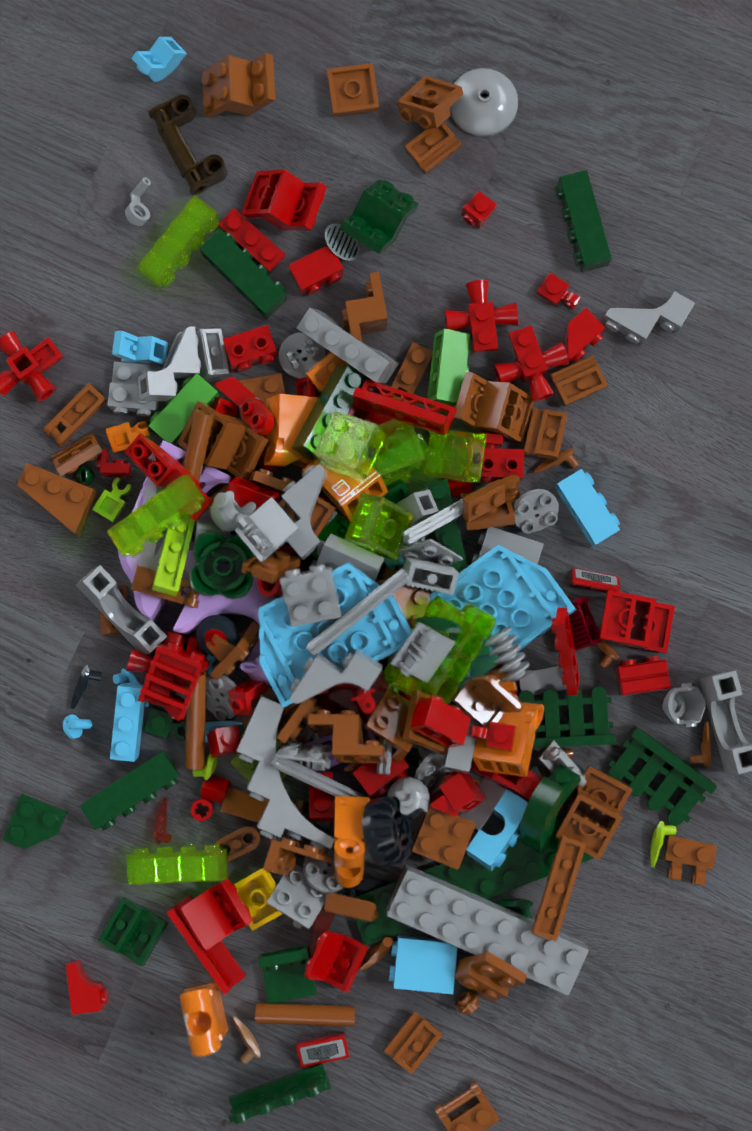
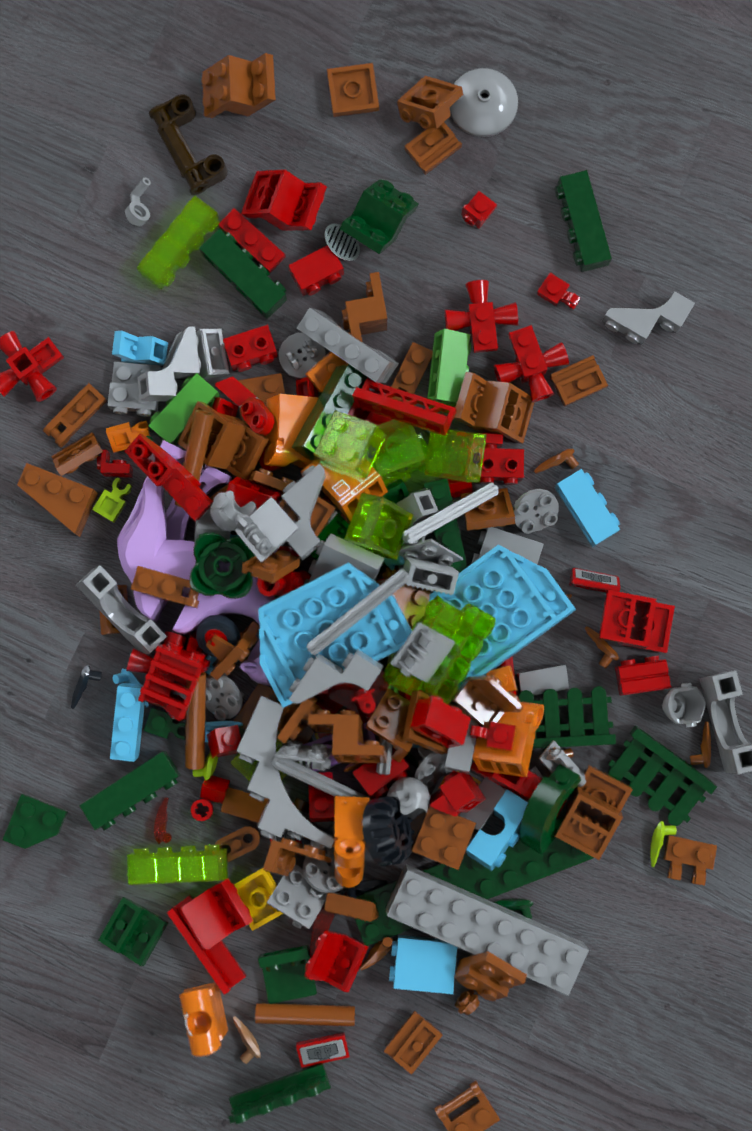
medium azure plate [63,715,92,739] -> none
red arch [66,960,109,1015] -> none
dark green hinge [75,466,95,486] -> none
clear neon green brick [107,475,205,557] -> none
medium azure brick [131,37,187,82] -> none
lime plate [152,503,195,597] -> none
red bracket [228,679,268,716] -> none
light grey plate [280,564,342,627] -> none
dark green bar [416,617,463,640] -> none
dark orange hinge [463,475,520,522] -> none
light grey piece [485,627,533,682] -> none
dark orange plate [524,408,568,460] -> none
dark orange plate [531,836,586,942] -> none
red plate [551,607,580,695] -> none
red slope [565,308,605,363] -> none
dark red brick [569,597,602,652] -> none

